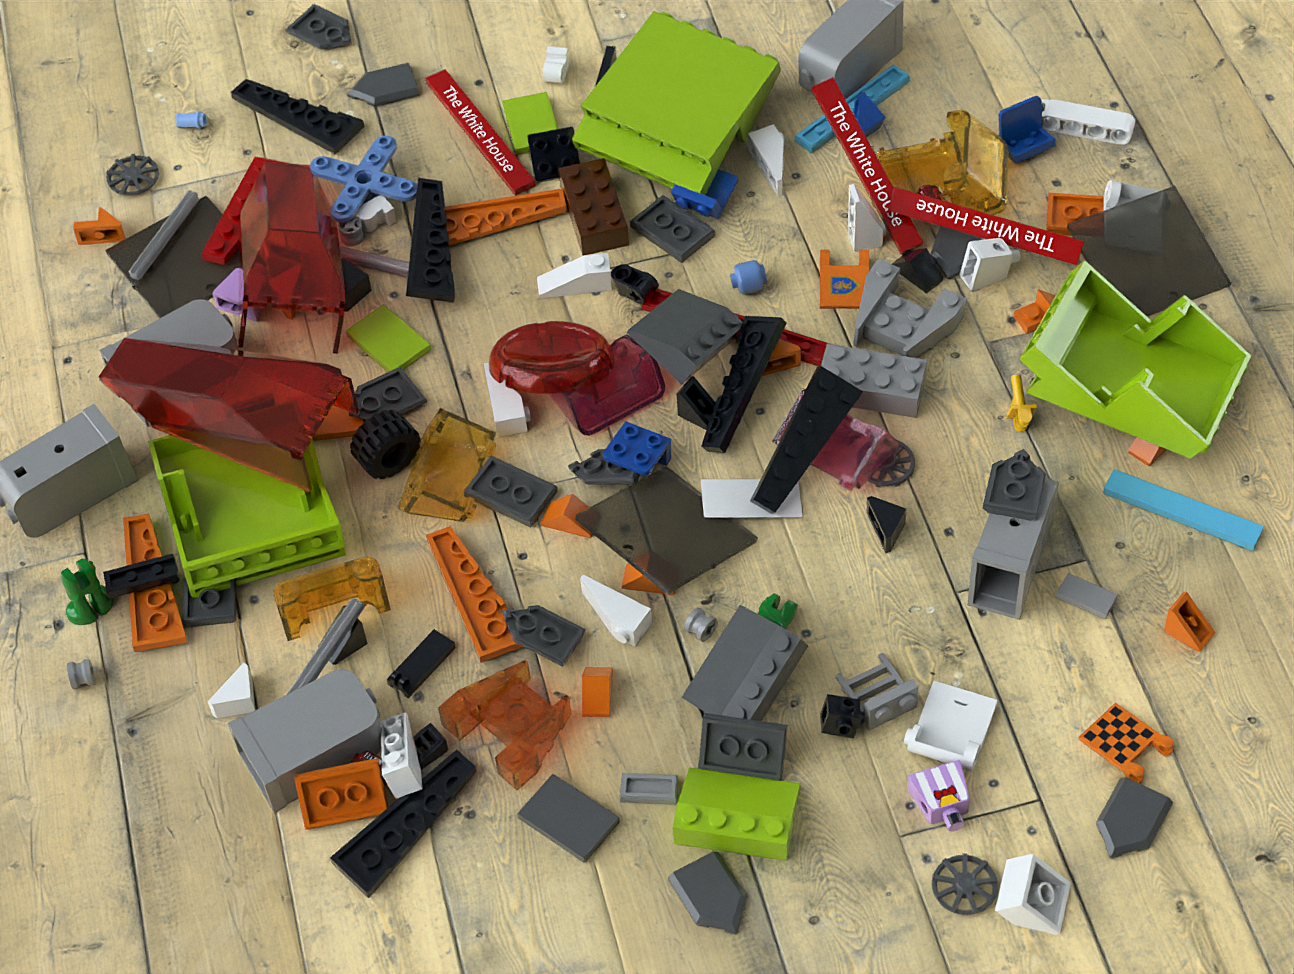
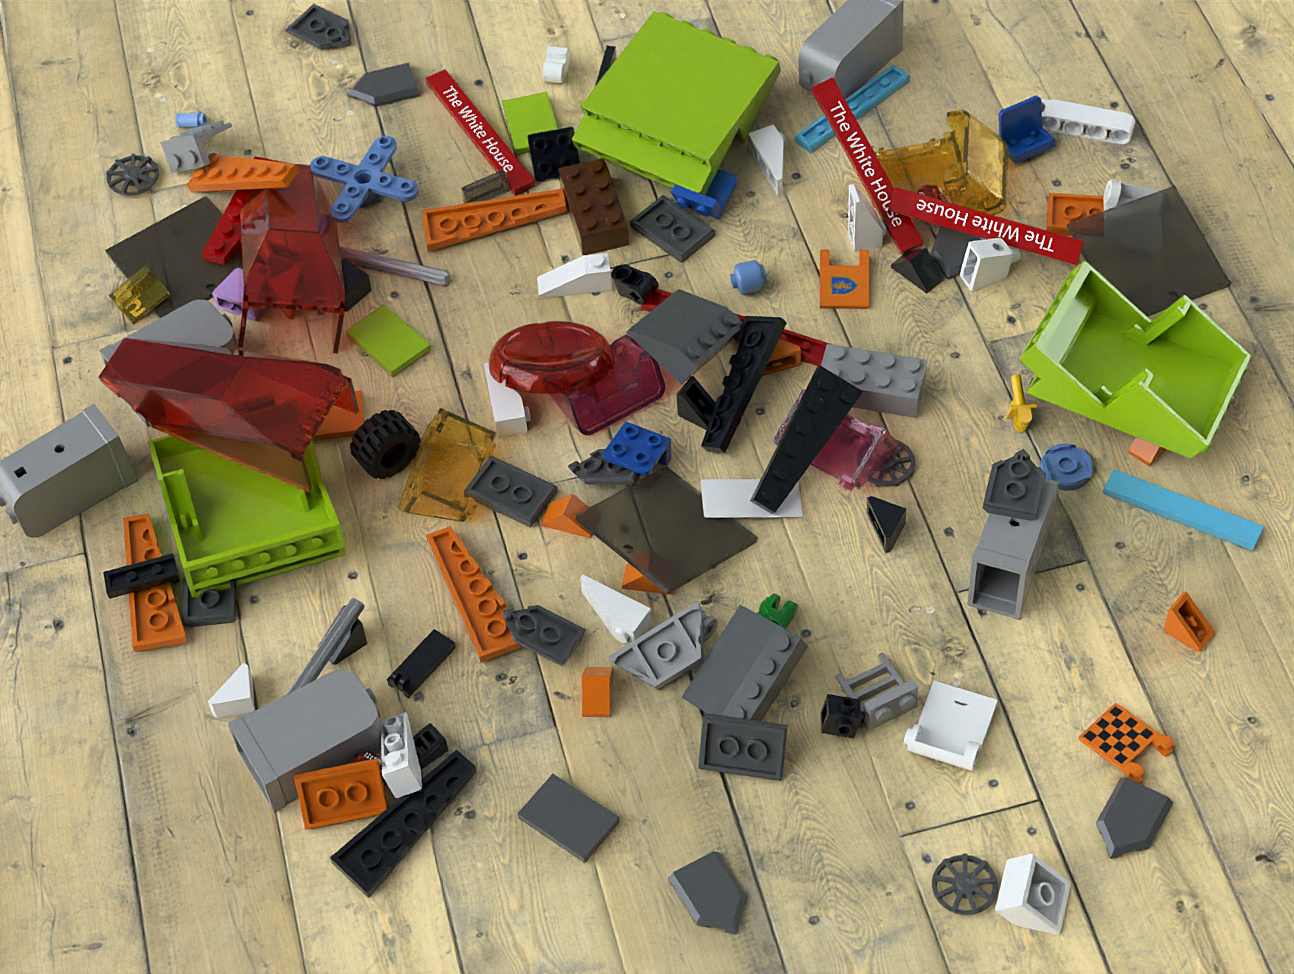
green piece [61,558,114,625] -> none
light grey wheel [67,658,95,689] -> none
orange slope [73,207,126,245] -> none
light grey axle [129,190,199,280] -> none
black wing [231,79,365,154] -> none
clear yellow windscreen [274,557,391,641] -> none
light grey wheel [338,216,364,246] -> none
dark grey tile [349,367,427,419] -> none
white leg [356,195,397,232] -> none
black wing [406,178,455,303] -> none
clear orange wedge [438,660,572,791] -> none
light grey tile [620,773,678,805] -> none
lime slope [672,767,800,861] -> none
blue slope [853,92,886,137] -> none
light grey wedge [853,258,967,358] -> none
torso [908,760,969,832] -> none
orange slope [1014,289,1056,334] -> none
light grey tile [1056,573,1118,619] -> none
none -> clear yellow panel [108,265,171,325]
none -> light grey plate [160,121,232,173]
none -> orange wing [186,153,299,192]
none -> clear smoke tile [461,170,510,204]
none -> light grey wing [608,601,704,690]
none -> medium blue tile [1040,444,1093,491]

